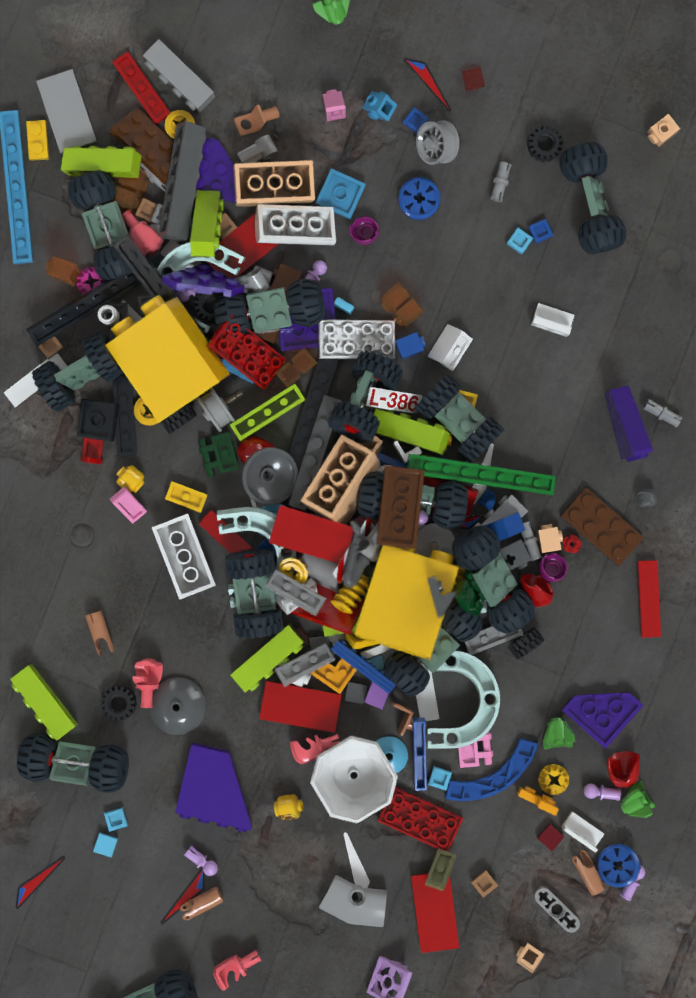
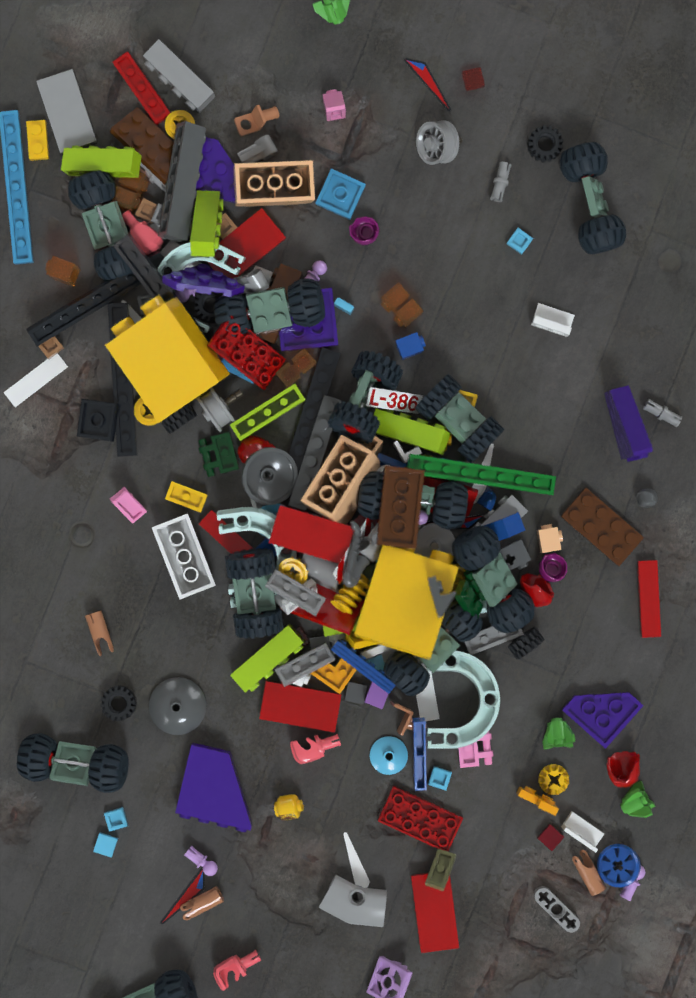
lime brick [10,664,78,741] -> none
sticker [16,856,65,909] -> none
black plate [32,330,124,412] -> none
dark pink gear [76,267,104,294] -> none
red tile [80,438,104,464] -> none
white brick [98,305,120,326] -> none
yellow head [116,465,145,493] -> none
coral piece [133,658,163,708] -> none
white brick [255,204,336,245] -> none
white rock [310,736,398,823] -> none
white tile [318,320,395,359] -> none
dark azure brick [362,91,397,121] -> none
blue wheel [398,177,440,220] -> none
blue tile [402,107,429,134] -> none
white panel [428,324,473,371] -> none
blue tile [445,738,538,801] -> none
medium nougat plate [471,869,498,898] -> none
light nougat brick [516,943,544,974] -> none
light grey pin [521,521,542,561] -> none
blue tile [528,218,554,244] -> none
red plate [563,535,582,553] -> none
lavender pin [584,783,621,801] -> none
light nougat brick [647,114,680,147] -> none

